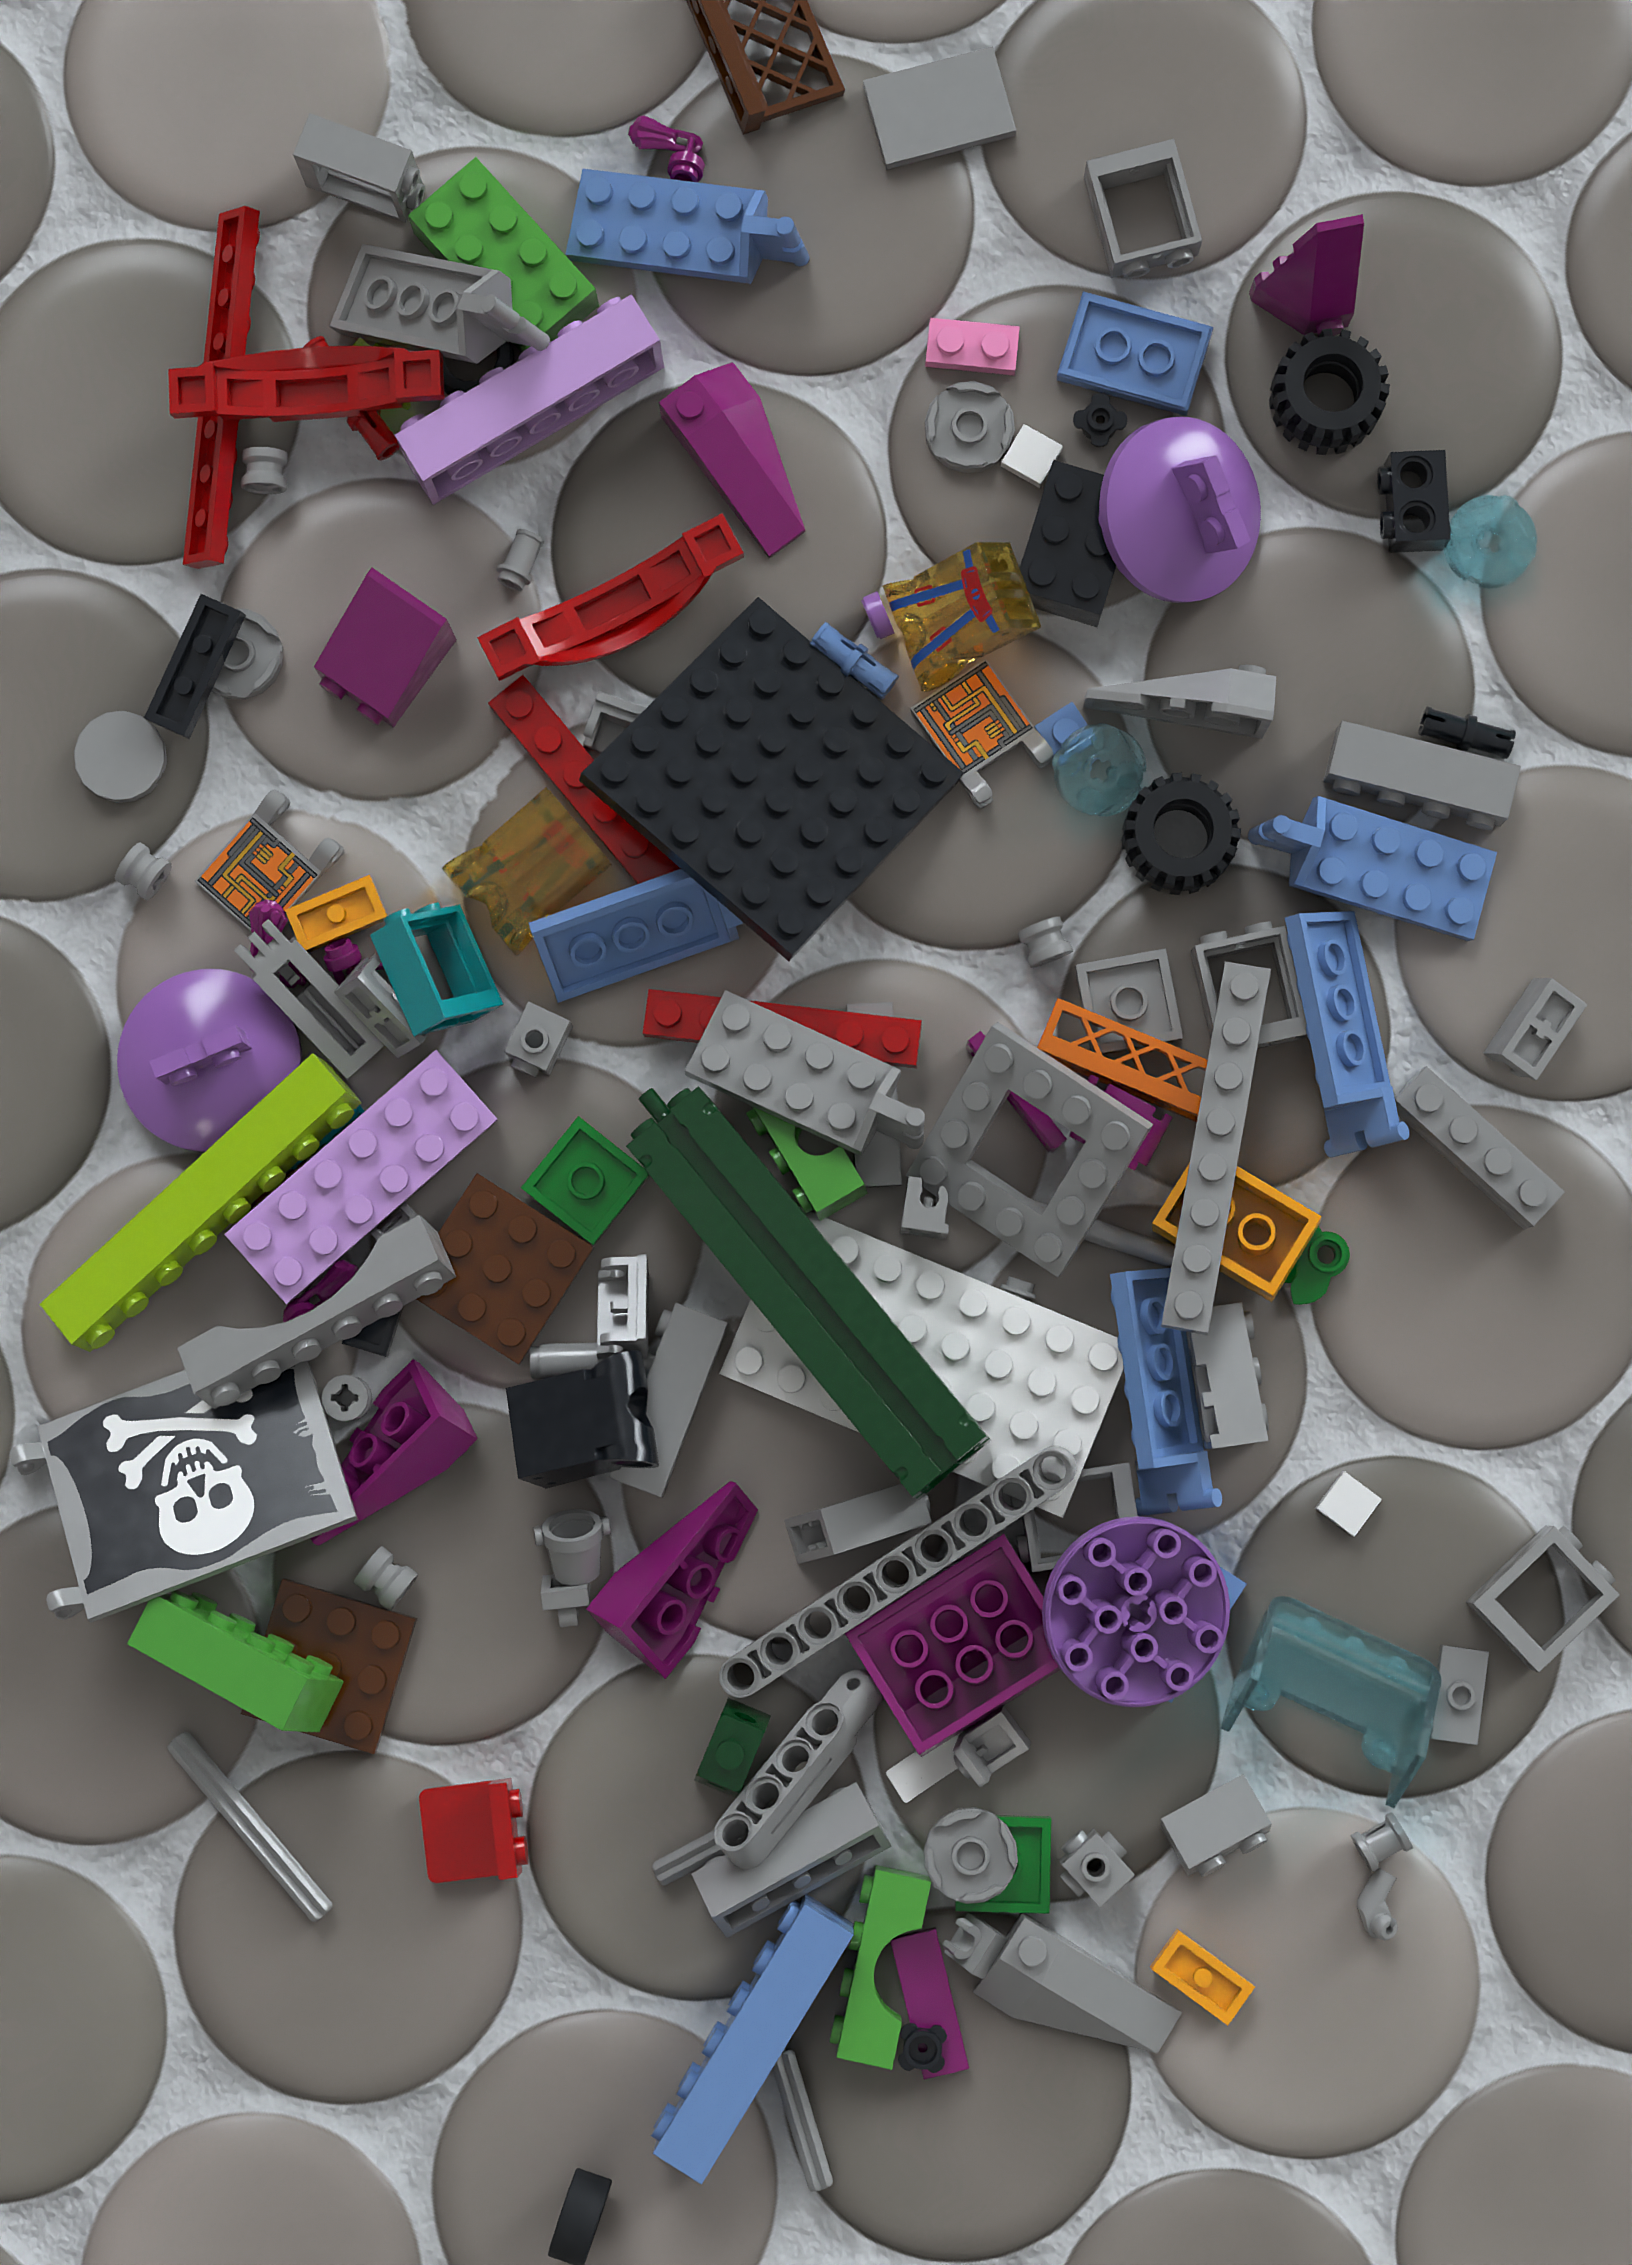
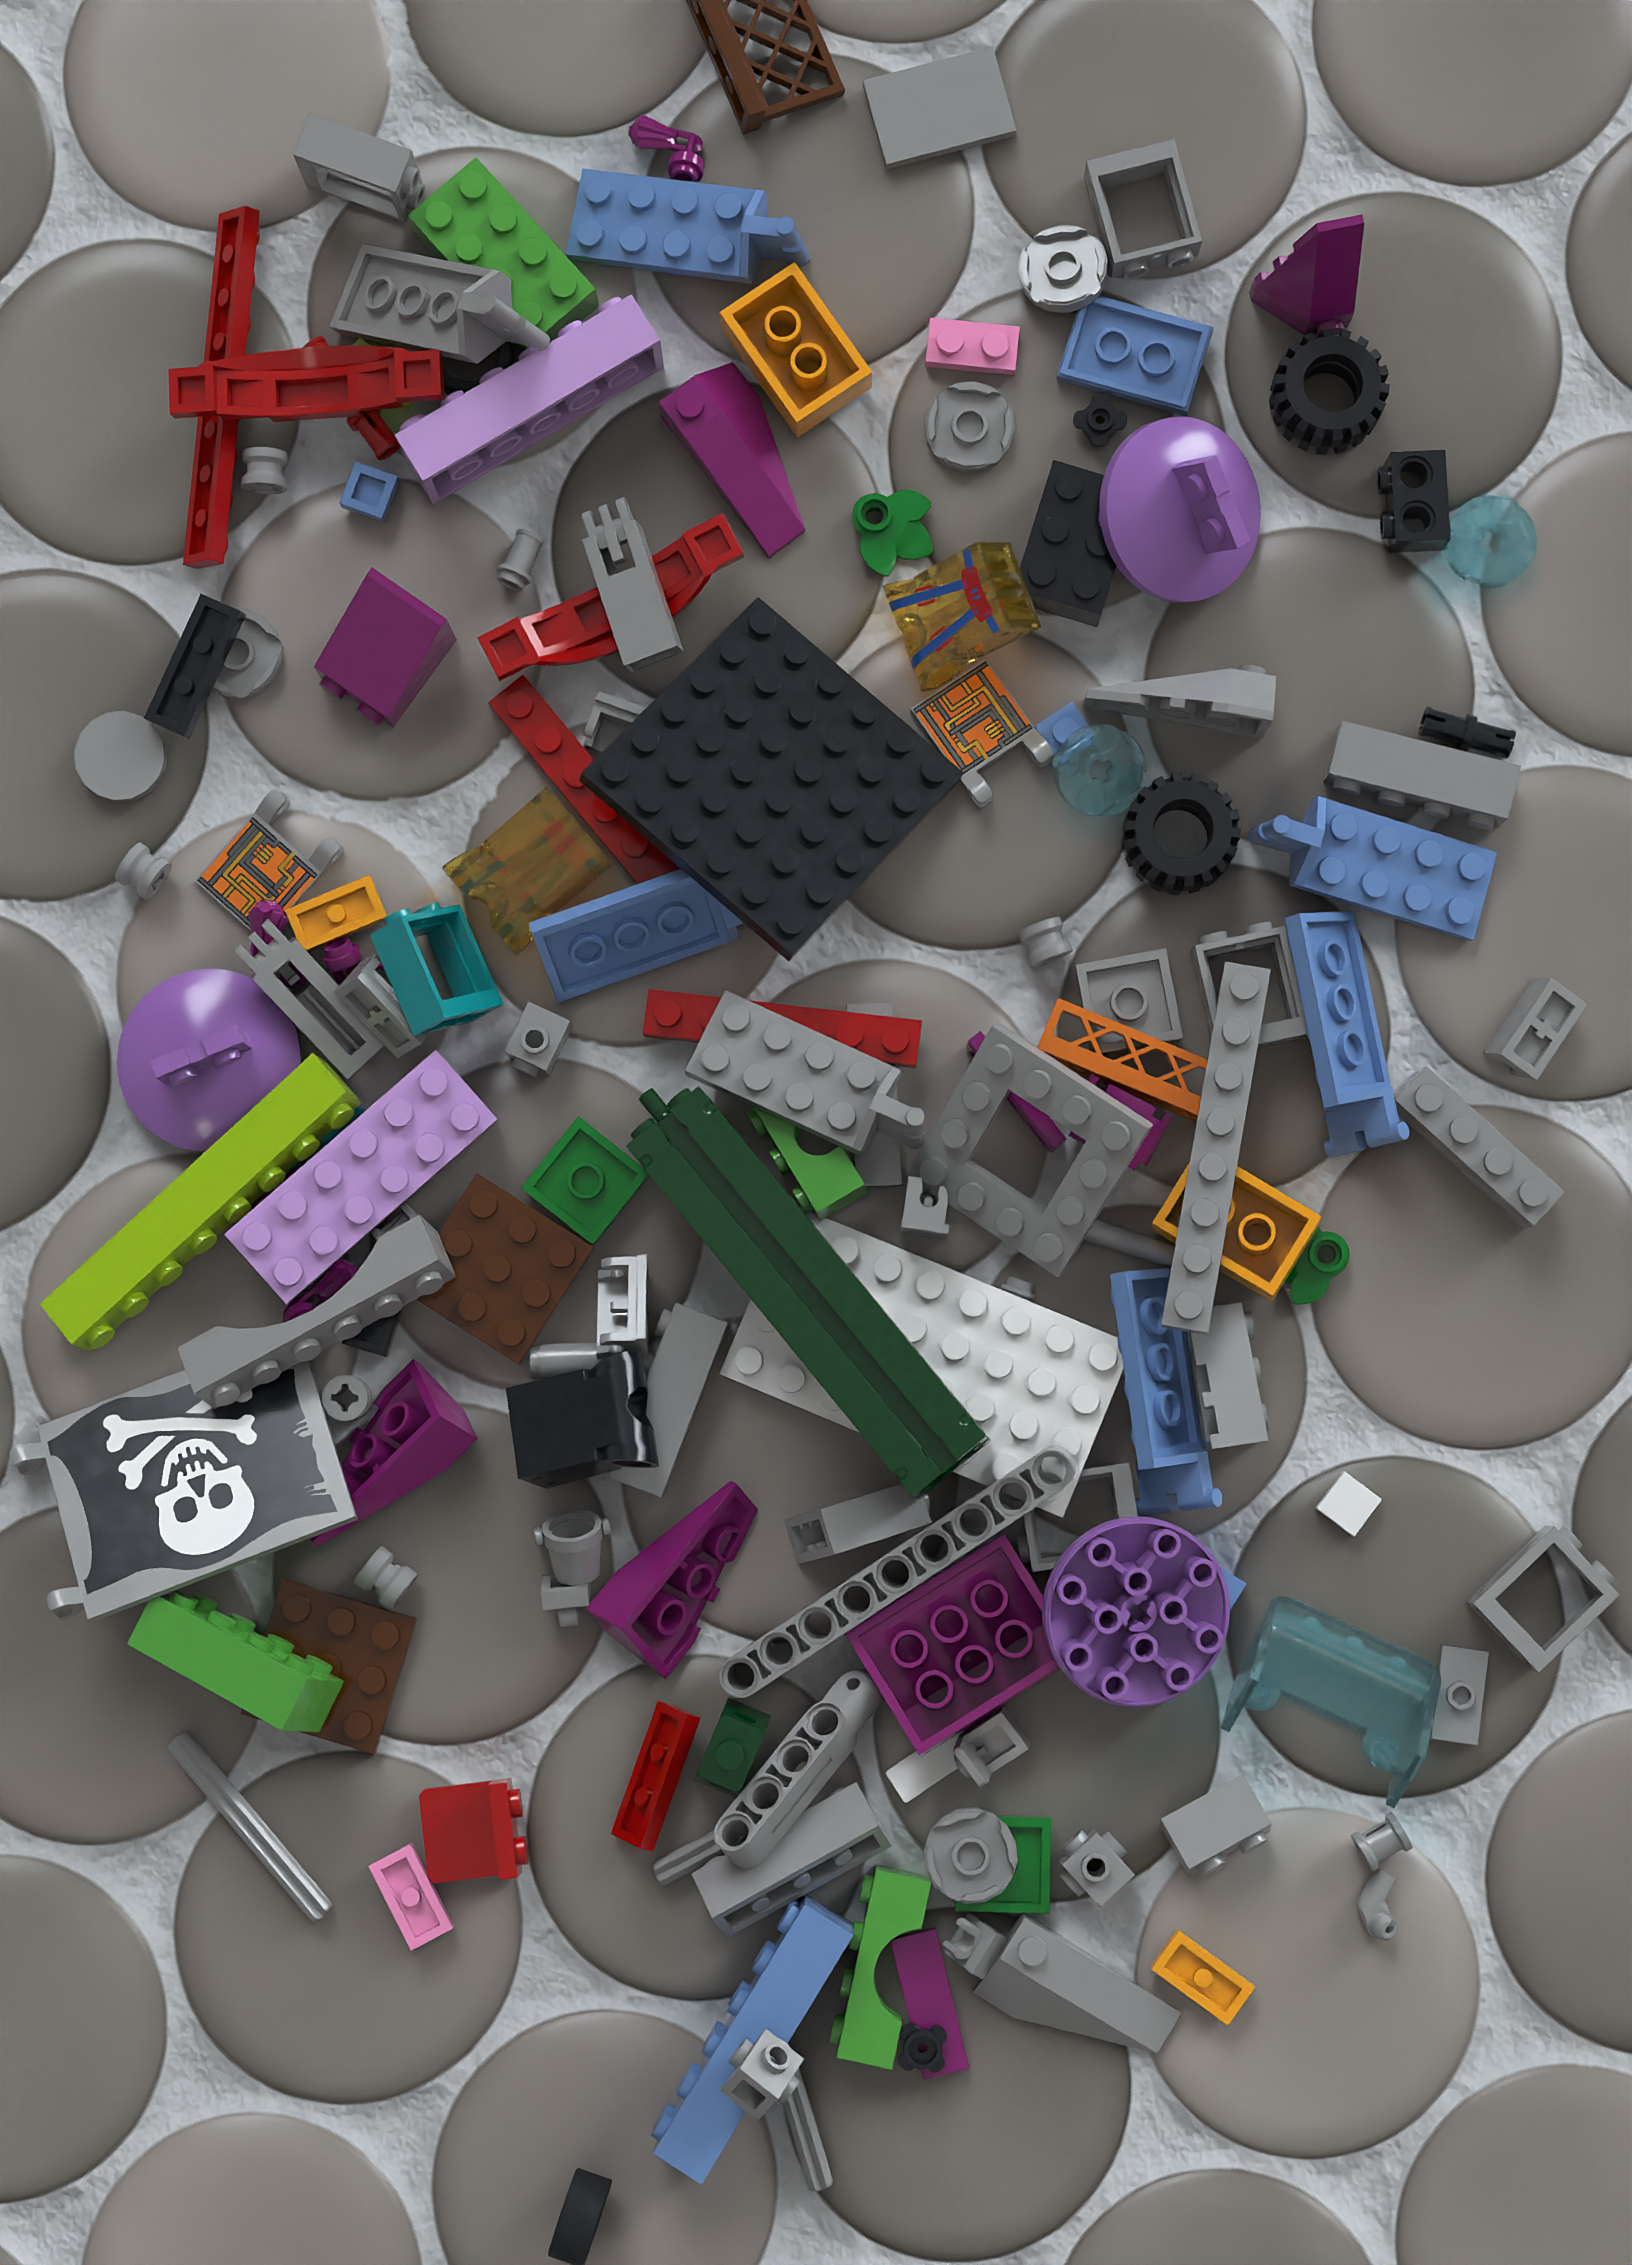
medium blue pin [810,622,899,700] -> none
medium lavender tile [861,591,895,639] -> none
white tile [1001,424,1063,488] -> none
none -> medium blue plate [340,461,400,523]
none -> bright pink plate [368,1843,455,1951]
none -> light grey hinge [582,497,684,672]
none -> red plate [611,1701,700,1852]
none -> light orange brick [719,262,872,438]
none -> light grey brick [719,2029,804,2121]
none -> green plate [852,489,933,577]
none -> tile [1018,225,1109,313]

